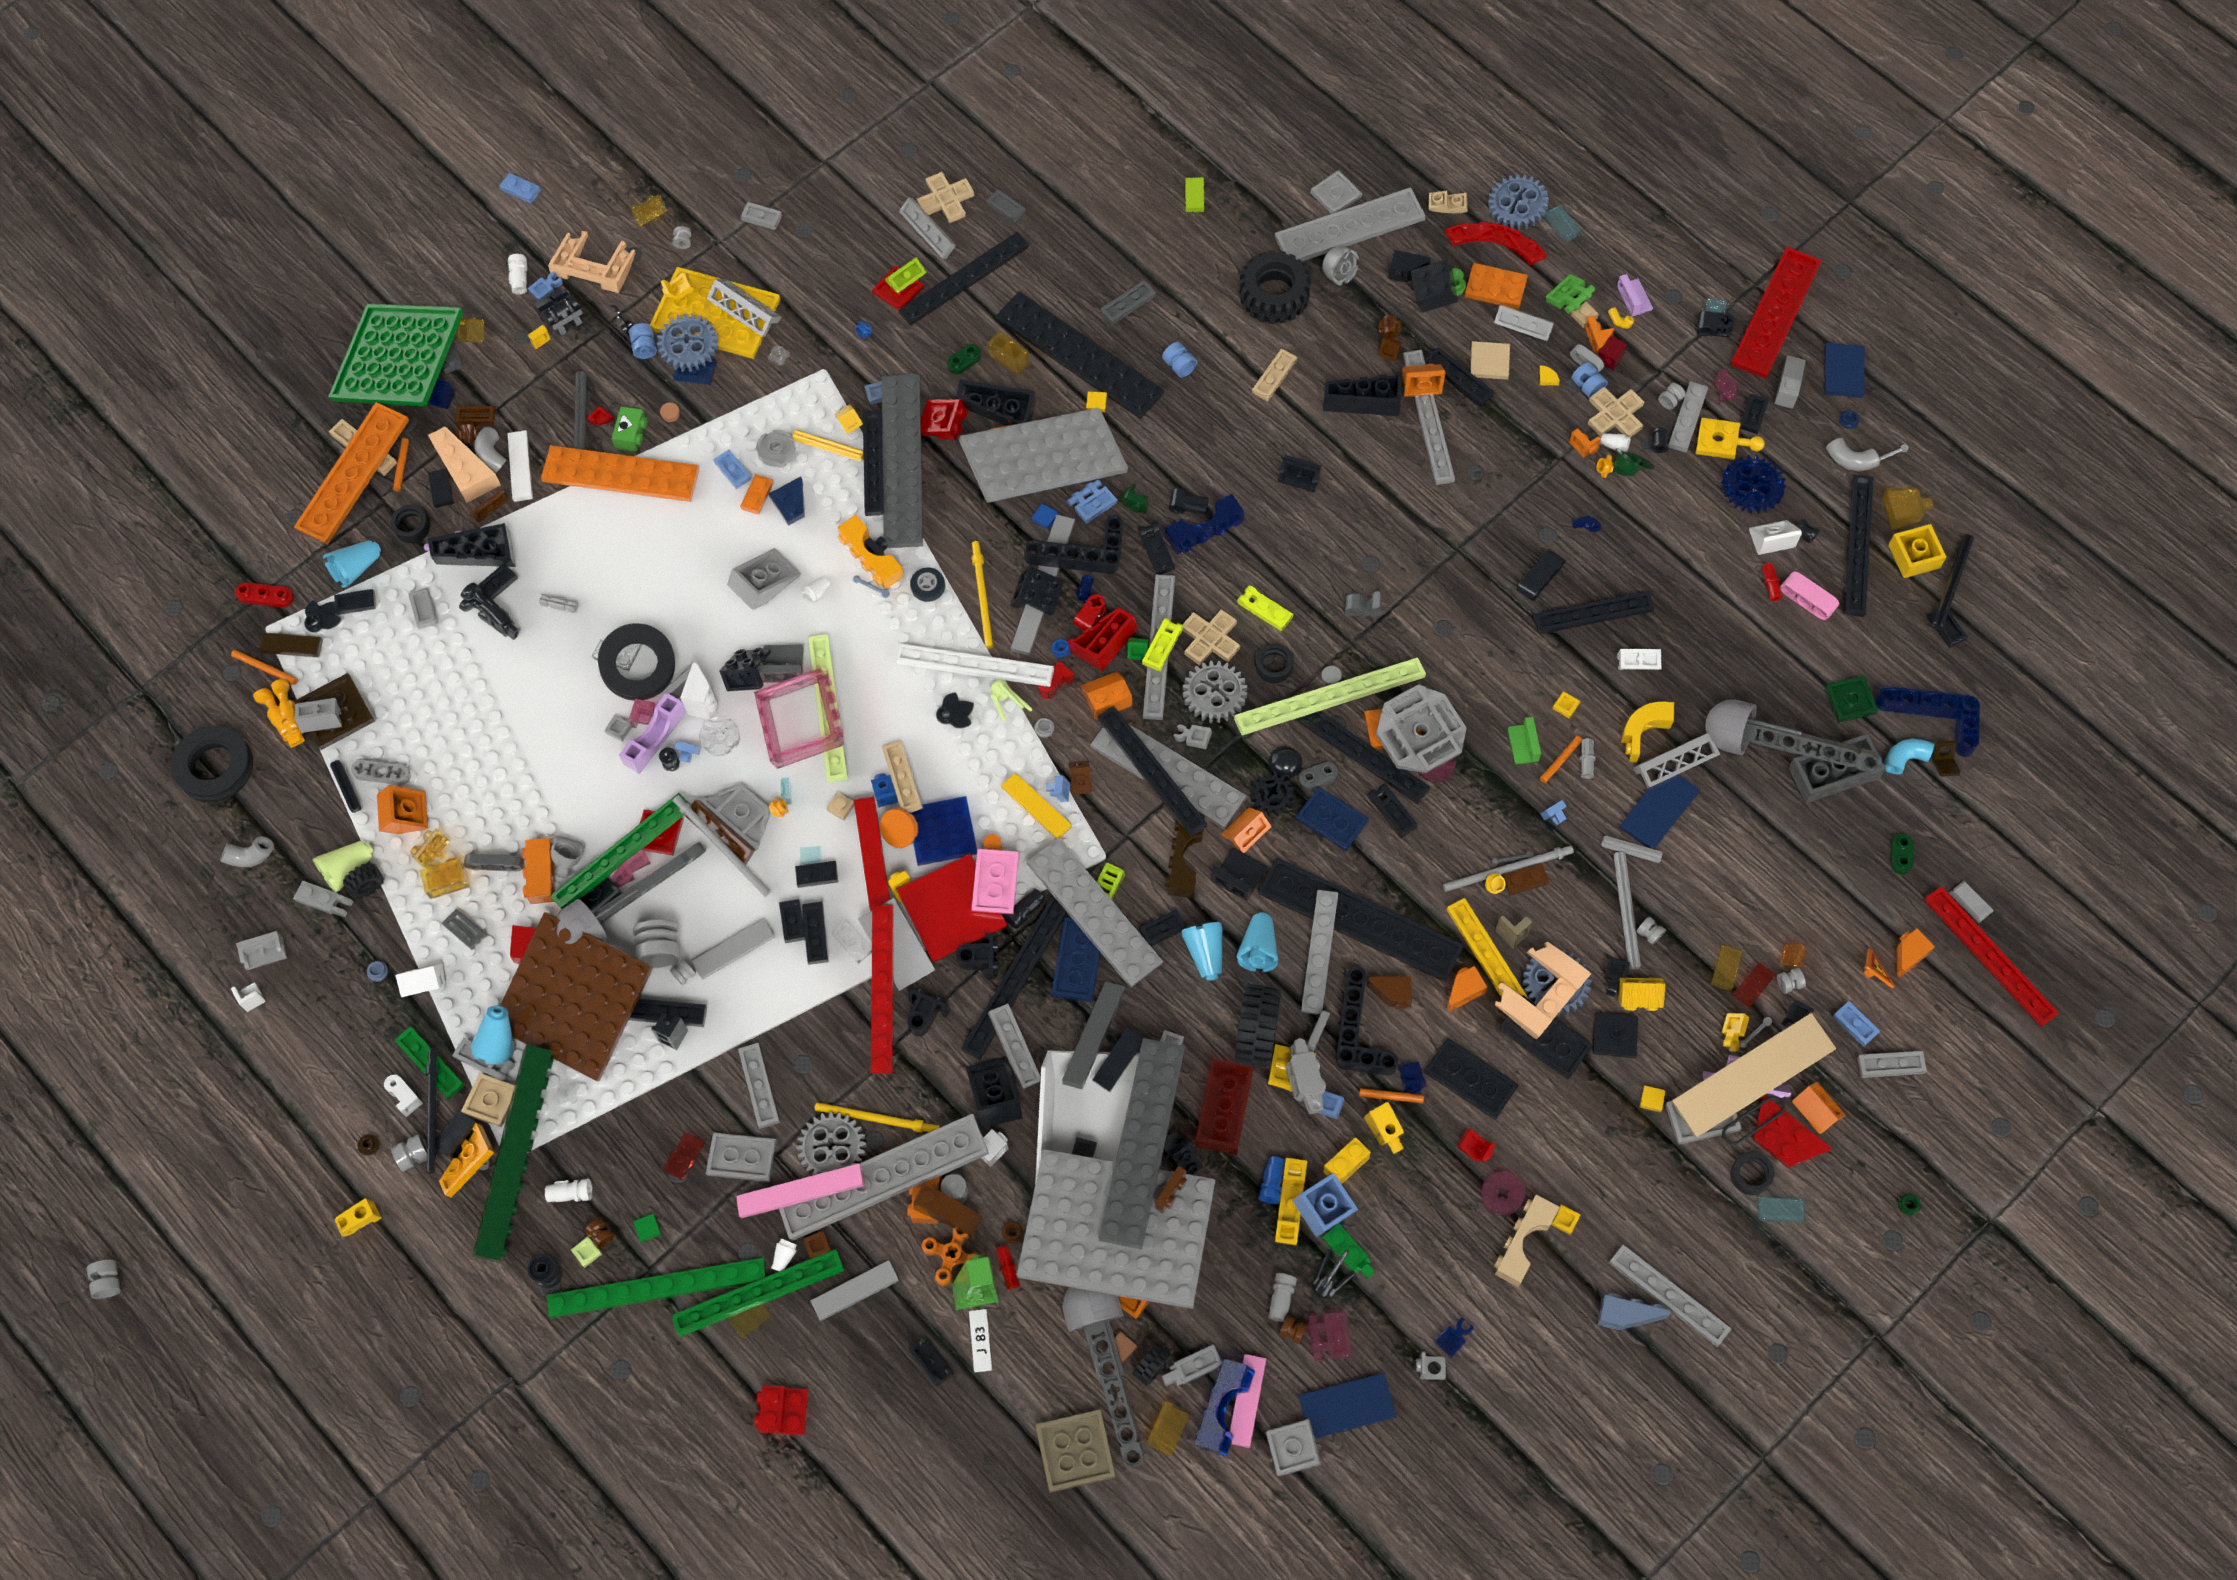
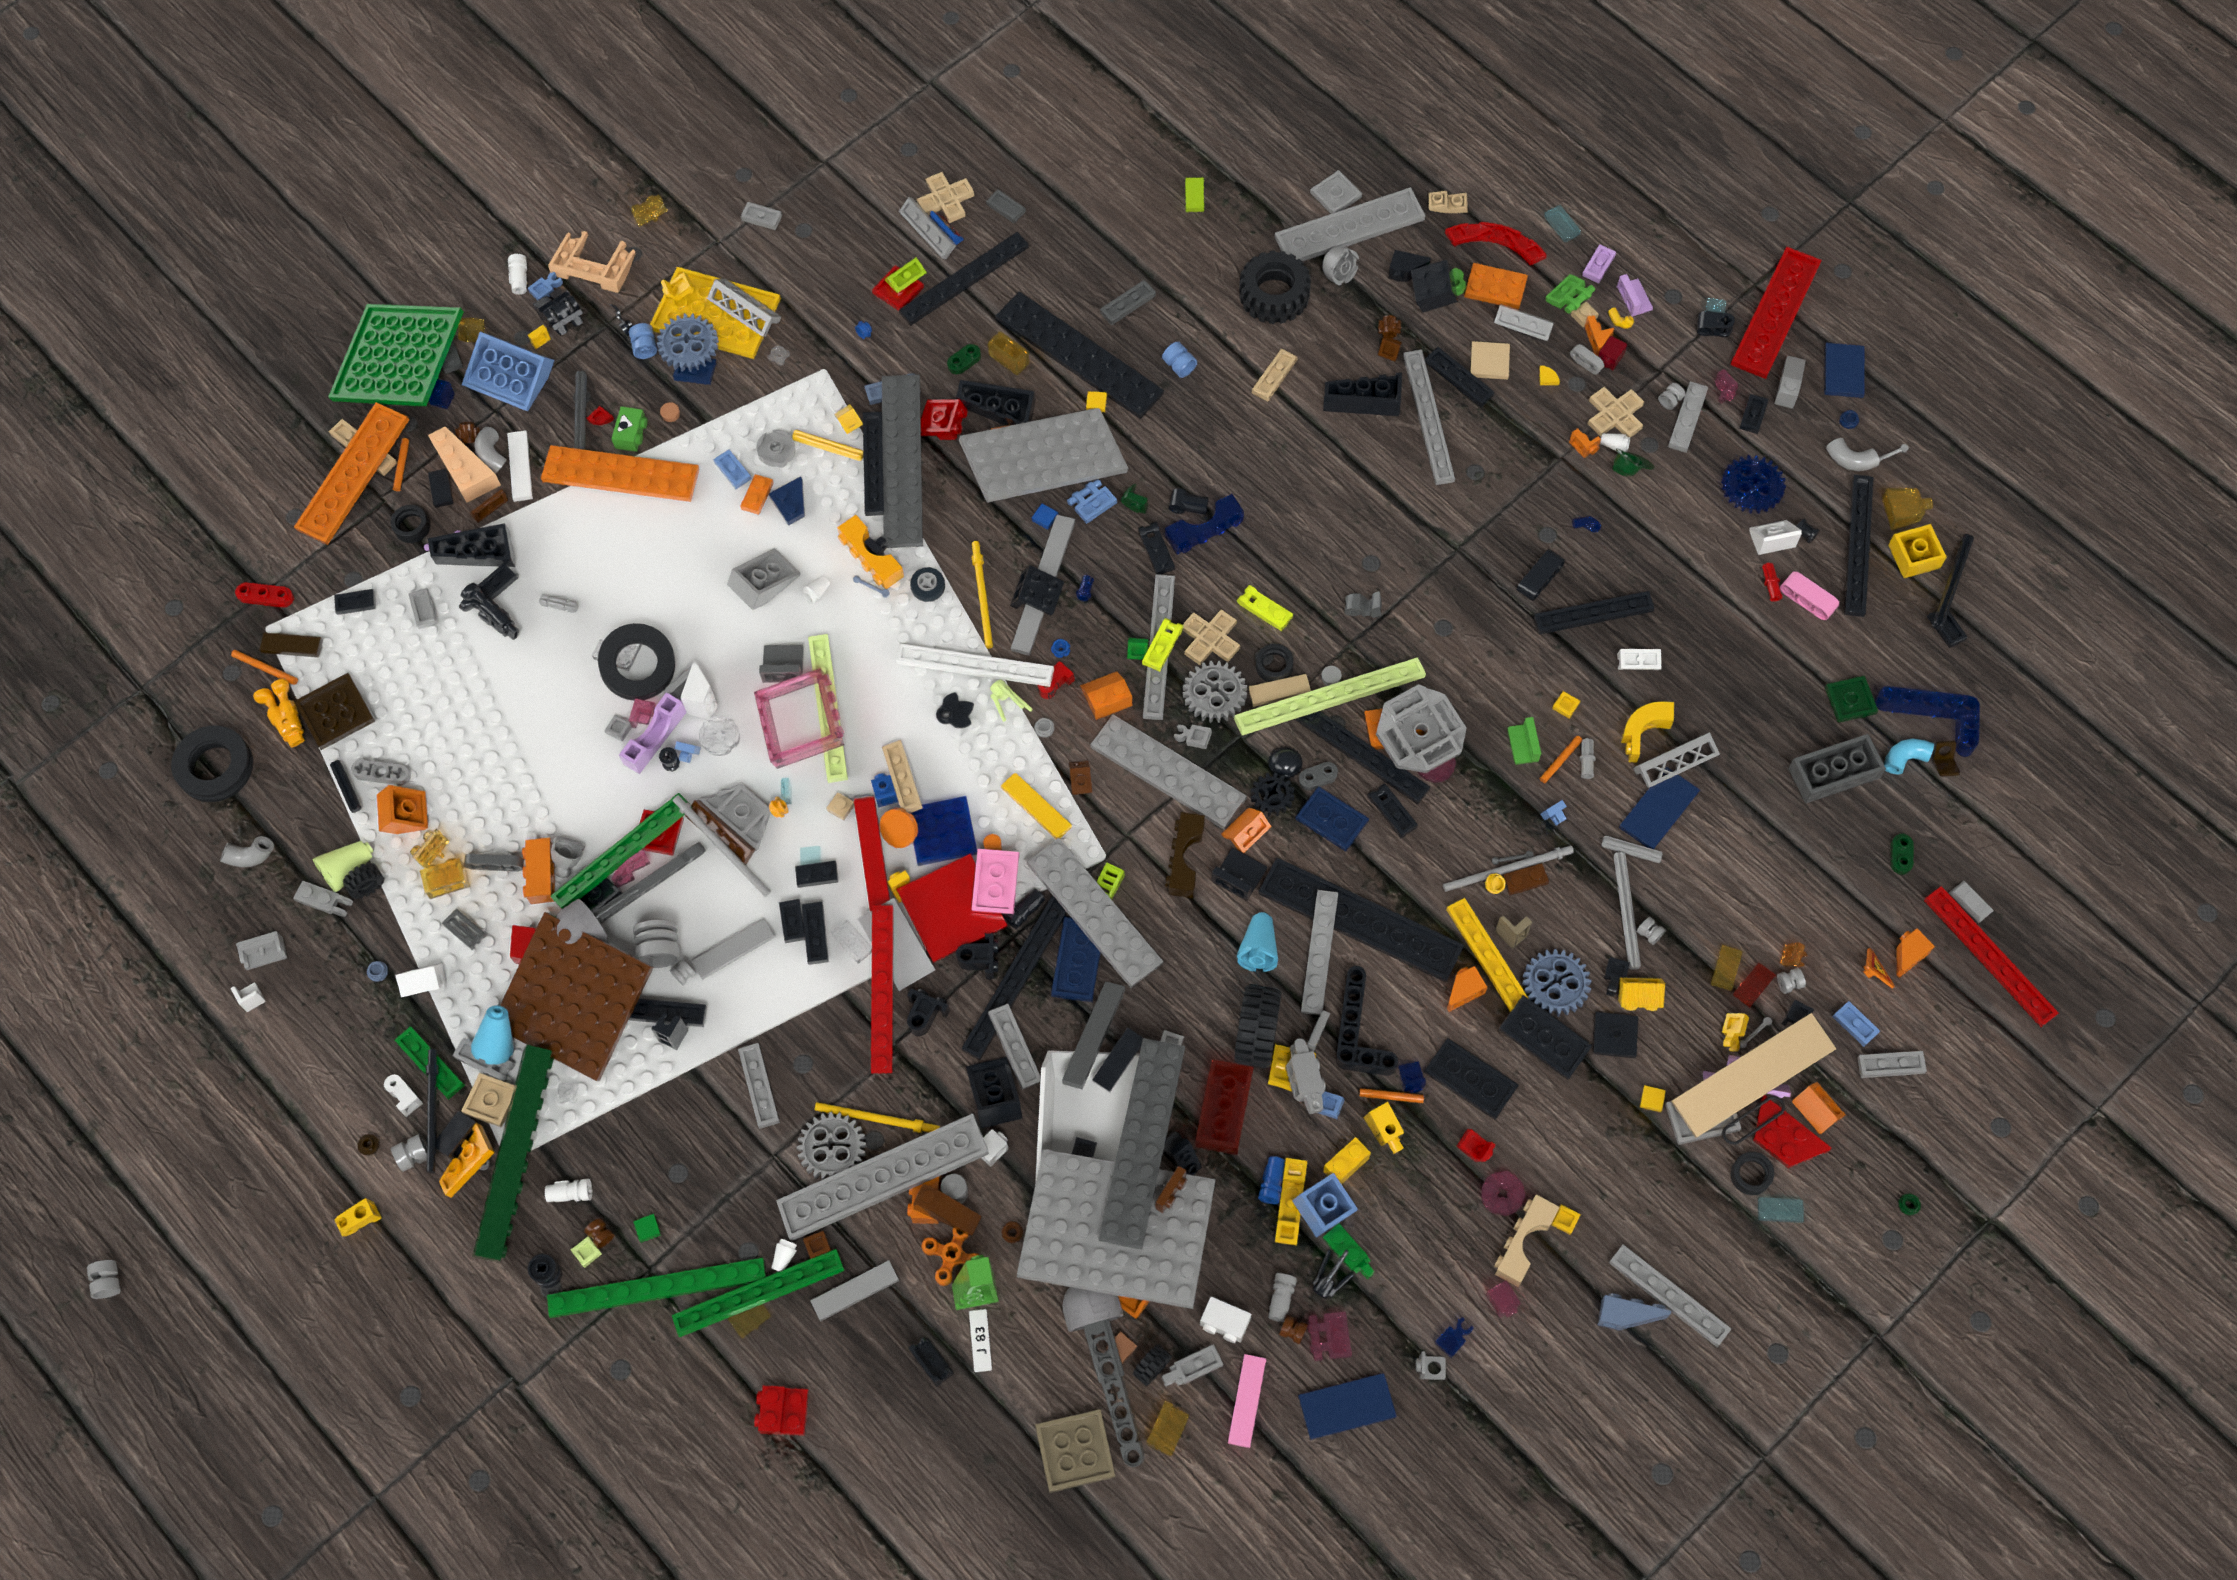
light grey hinge [295,698,342,733] -> none
black plate [304,600,342,632] -> none
medium azure cone [323,540,381,588] -> none
reddish brown tile [455,406,496,426] -> none
medium blue plate [499,173,541,204] -> none
clear red slope [663,1132,705,1180] -> none
light grey wheel [672,226,692,249] -> none
light grey tile [706,1132,777,1182] -> none
black bracket [719,648,771,692] -> none
bright pink tile [736,1164,865,1218] -> none
red axle [996,1246,1020,1290] -> none
black beam [1024,515,1123,574] -> none
medium blue tile [1046,775,1070,802] -> none
red wedge [1067,607,1138,671] -> none
red piece [1073,594,1106,630] -> none
black plate [1097,706,1207,837] -> none
black plate [1139,910,1186,946] -> none
medium azure cone [1181,922,1223,981] -> none
clear blue arch [1195,1359,1255,1457] -> none
light grey tile [1266,1419,1321,1476] -> none
black hinge [1278,455,1322,492] -> none
reddish brown slope [1368,976,1412,1010] -> none
orange slope [1402,364,1445,397] -> none
sand blue gear [1488,174,1549,230] -> none
light nougat wedge [1495,942,1591,1039] -> none
medium blue wheel [1571,362,1608,399] -> none
light orange plate [1596,455,1614,478] -> none
black bush [1651,428,1669,453] -> none
yellow plate [1696,418,1765,459] -> none
piece [1705,699,1881,772] -> none
none -> medium blue slope [462,332,554,411]
none -> blue slope [930,211,964,245]
none -> white brick [1200,1297,1251,1343]
none -> tan tile [1248,674,1311,707]
none -> clear pink brick [1486,1280,1521,1318]
none -> lavender plate [1582,244,1616,283]

